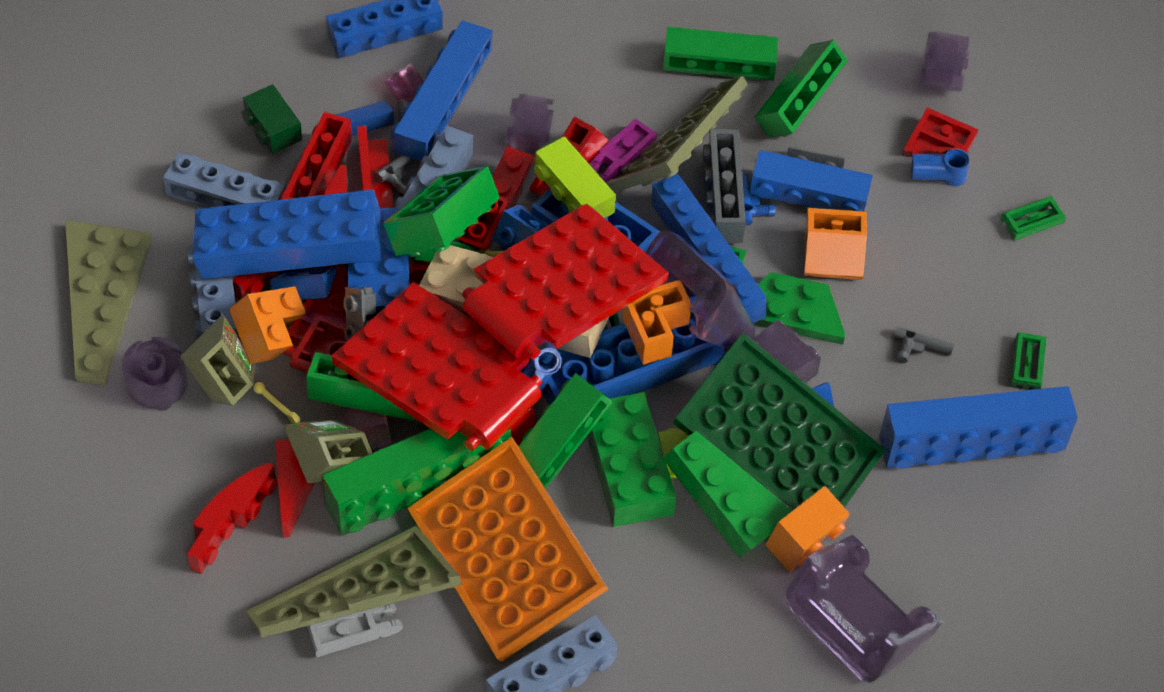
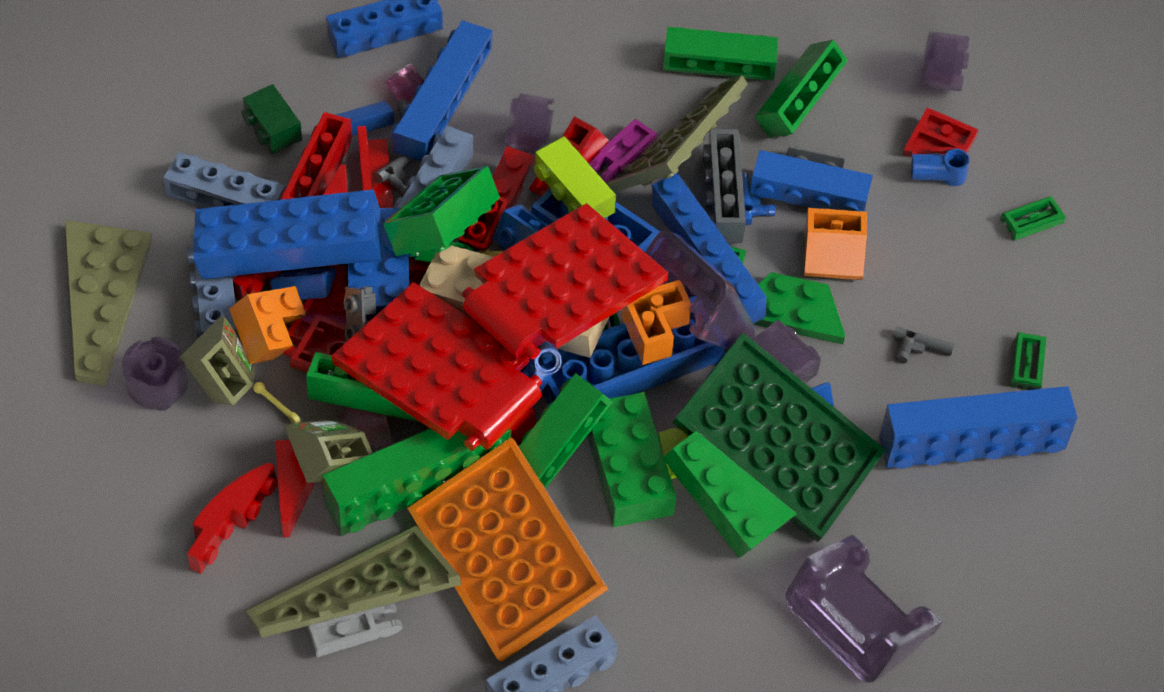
orange brick [765,486,850,573] -> none

